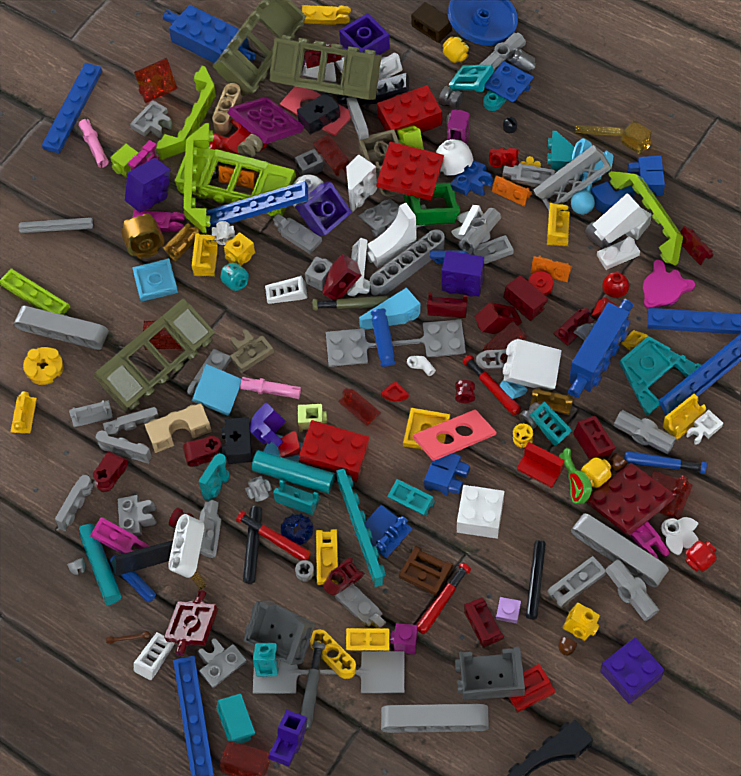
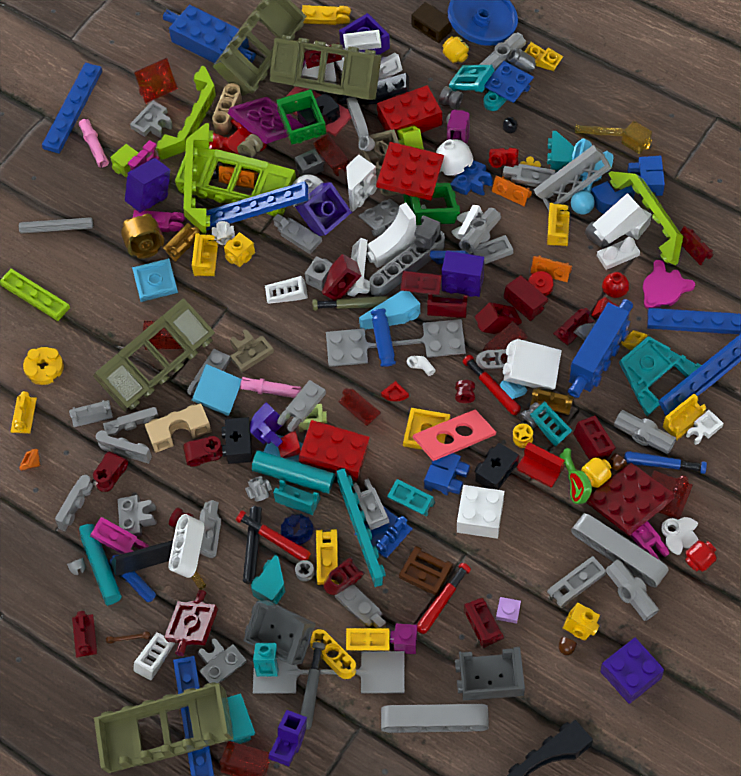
light grey beam [14,306,109,350] -> none
teal plate [198,454,230,502] -> none
teal head [220,263,249,291] -> none
red plate [508,664,555,713] -> none
black axle [526,540,546,620] -> none
none -> orange slope [19,449,40,471]
none -> dark red hinge [72,611,97,658]
none -> olive window [94,682,234,774]
none -> teal slope [251,555,286,604]
none -> green window [276,89,326,145]
none -> light grey hinge [277,380,326,432]
none -> white tile [343,30,381,50]
none -> light grey hinge [353,478,390,530]
none -> light grey hinge [359,135,375,152]
none -> dark red hinge [401,270,442,295]
none -> flat silver brick [414,215,440,250]
none -> black brick [474,443,519,490]
none -> yellow slope [524,42,563,71]

